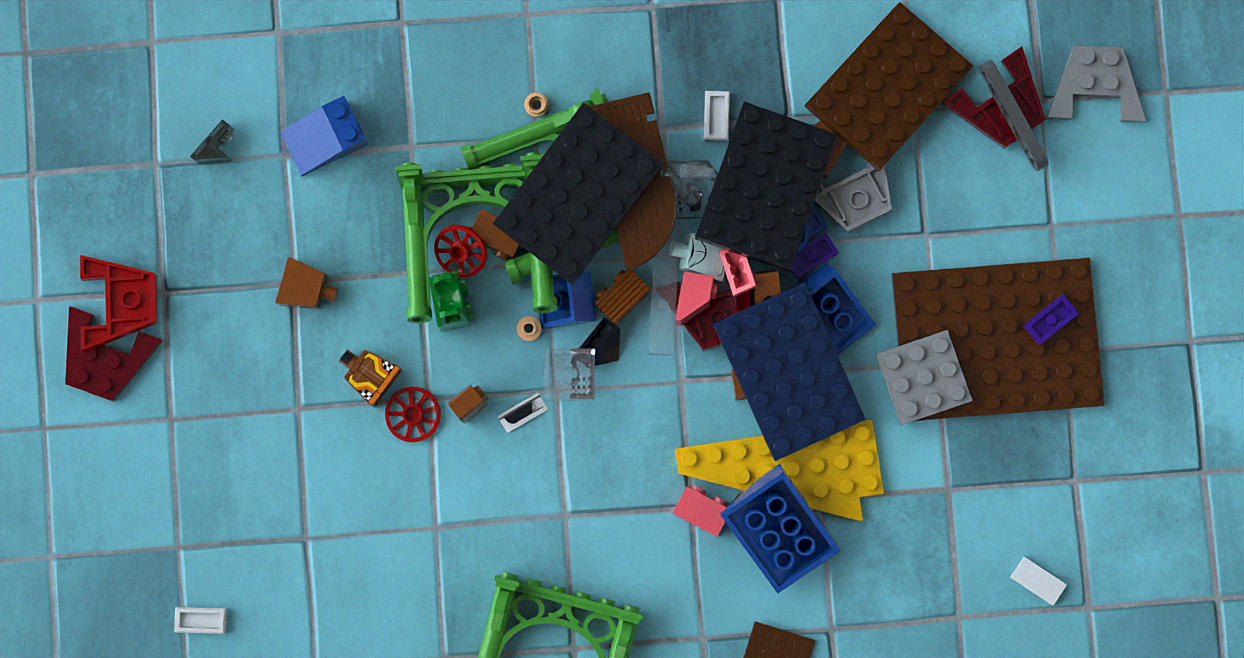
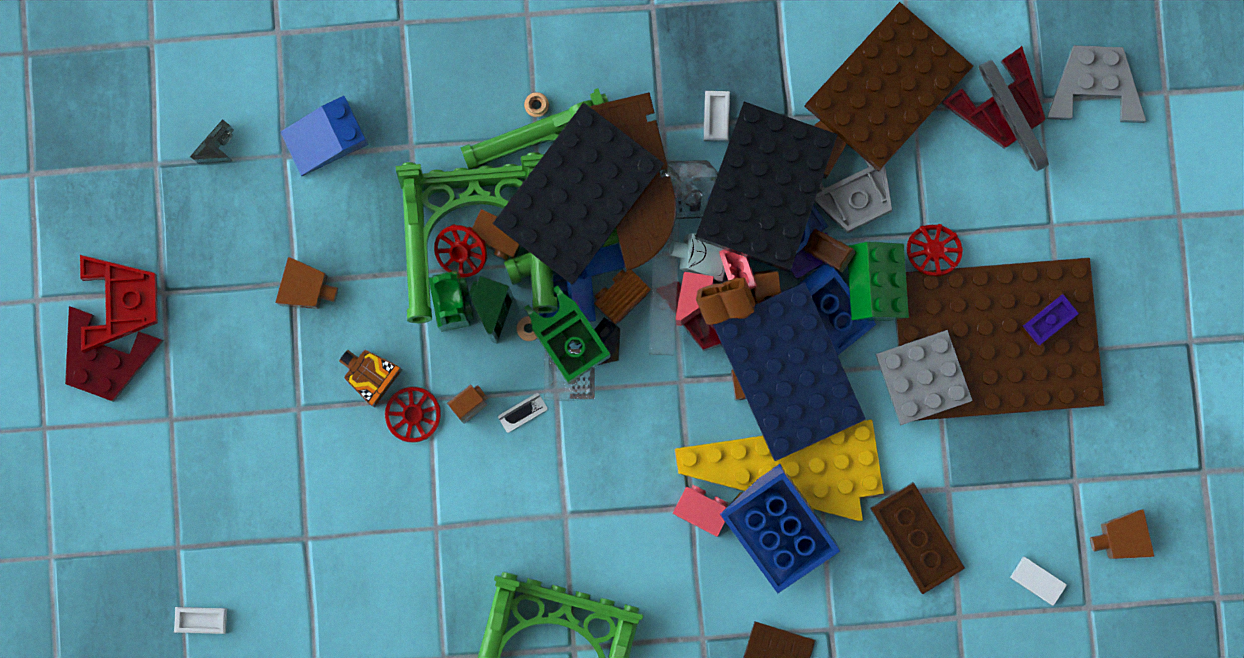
none -> dark green slope [469,276,514,344]
none -> green brick [524,286,610,385]
none -> blue tile [582,244,625,279]
none -> dark orange brick [696,278,755,324]
none -> reddish brown tile [802,228,856,272]
none -> green brick [848,242,909,321]
none -> reddish brown tile [870,482,965,594]
none -> red wheel [907,224,963,276]
none -> dark orange torso [1090,509,1154,559]

